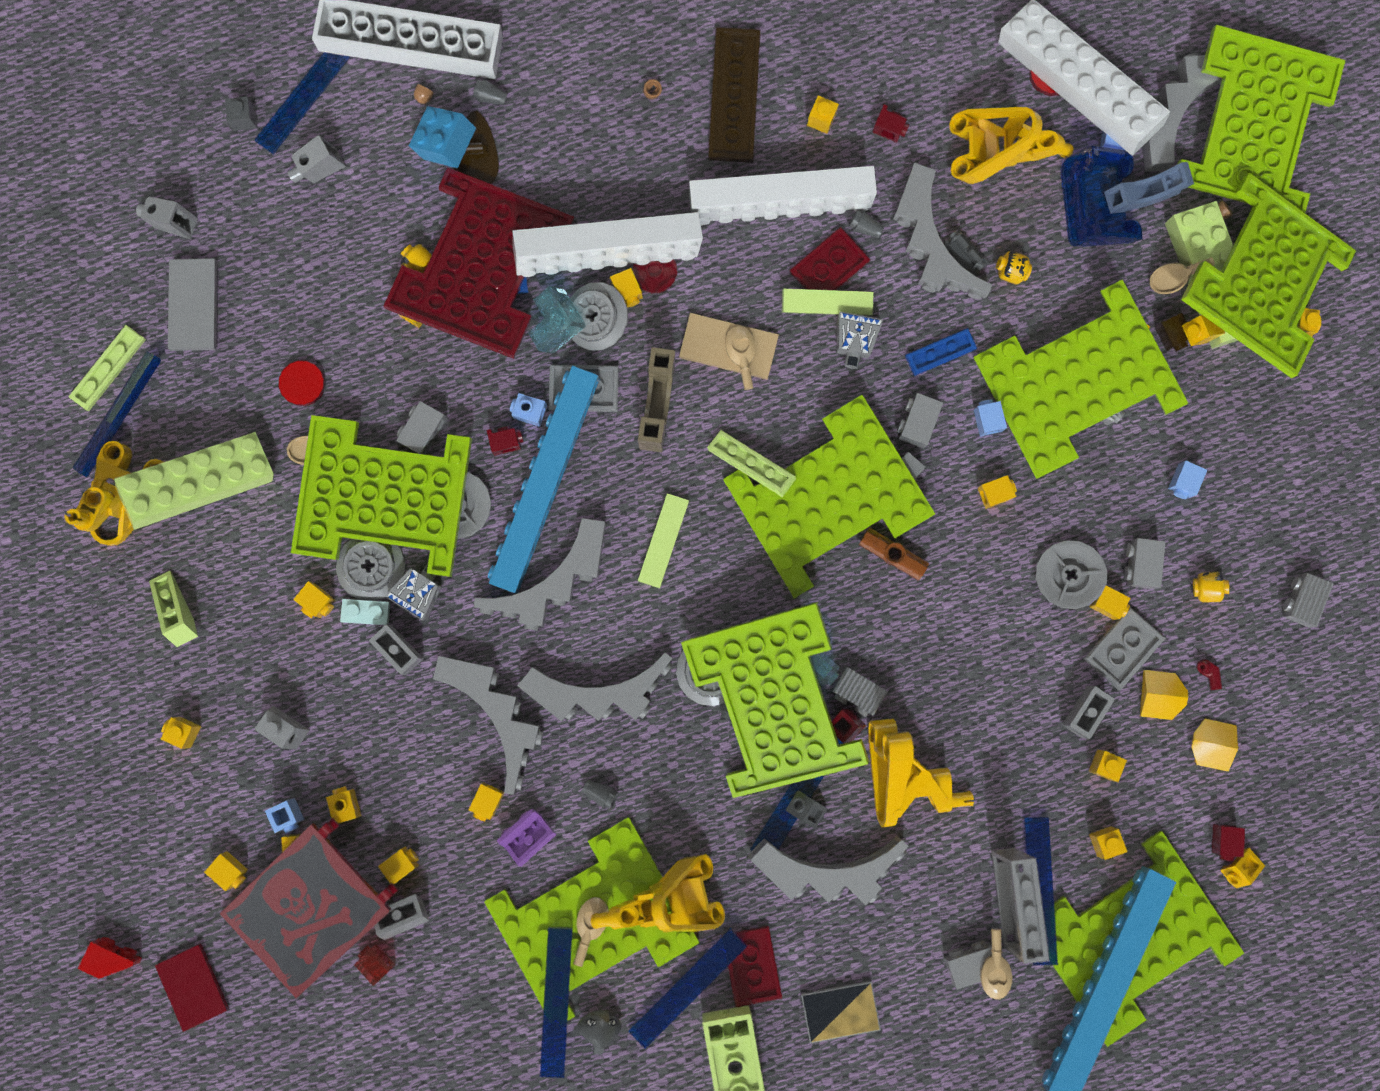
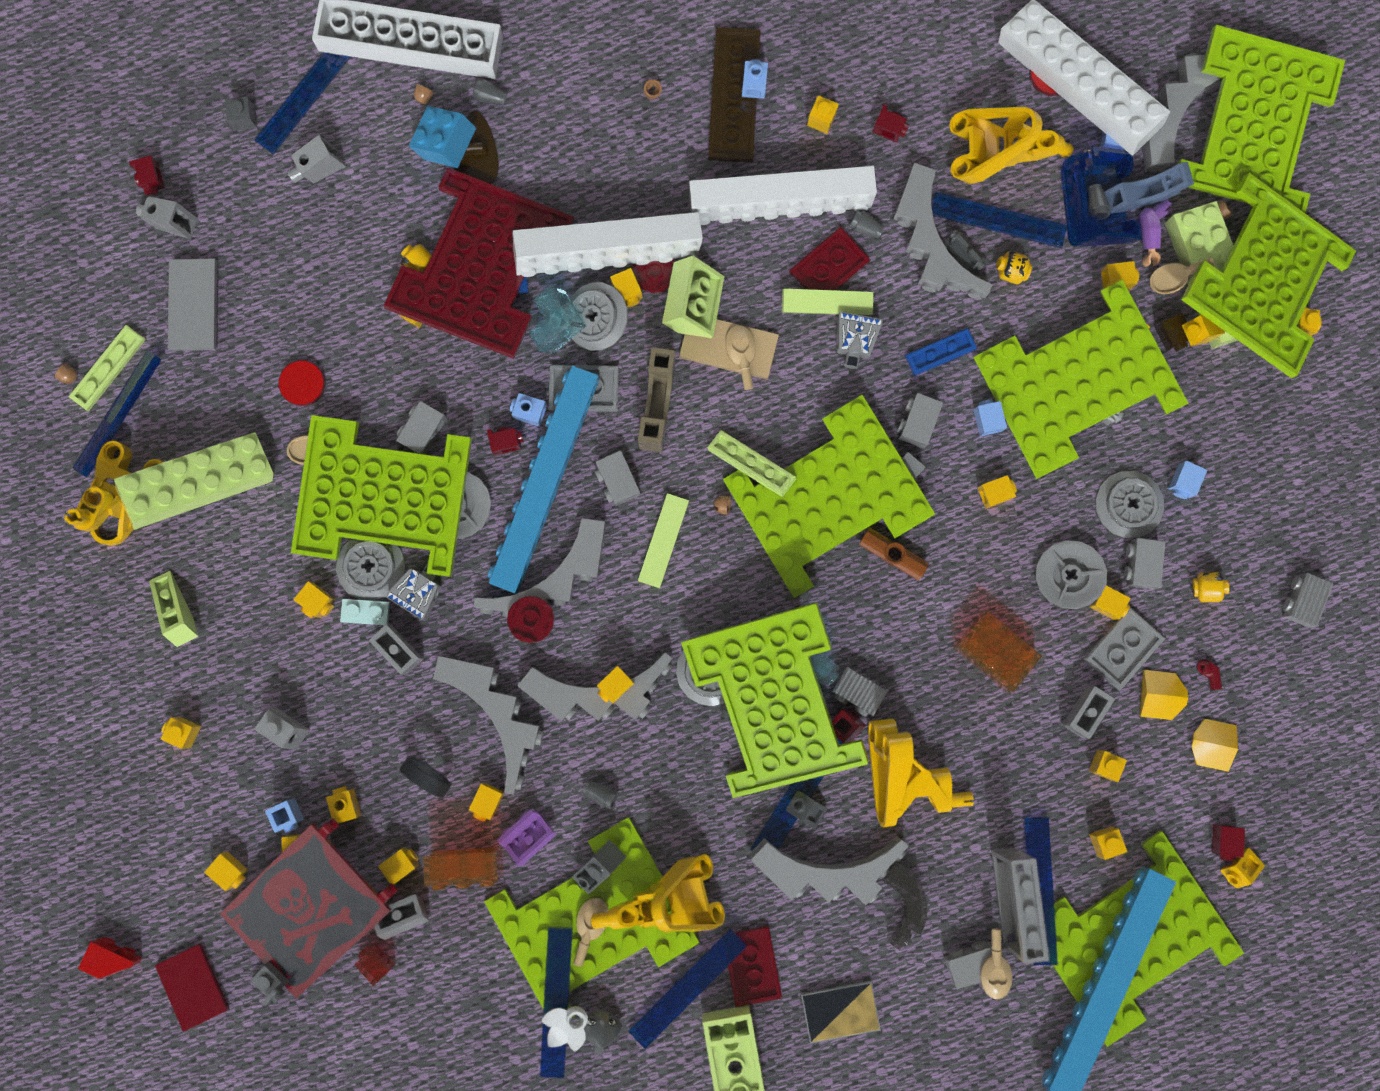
none -> medium nougat hinge [55,363,77,384]
none -> dark red brick [129,155,165,195]
none -> dark grey bracket [251,962,289,1007]
none -> black tyre [399,756,452,798]
none -> clear orange brick [423,847,504,890]
none -> dark red tile [507,596,555,643]
none -> white plate [542,1006,588,1051]
none -> dark grey slope [572,840,626,894]
none -> light grey brick [594,451,641,506]
none -> yellow brick [597,666,635,703]
none -> yellowish green slope [662,256,724,338]
none -> medium nougat hinge [714,496,731,515]
none -> light blue brick [742,59,768,99]
none -> clear smoke arch [881,861,927,950]
none -> clear blue tile [932,192,1068,248]
none -> clear orange brick [953,611,1042,693]
none -> dark grey cone [1088,184,1111,220]
none -> light grey piece [1095,471,1164,538]
none -> yellow brick [1101,261,1139,290]
none -> medium lavender arm [1138,200,1173,267]

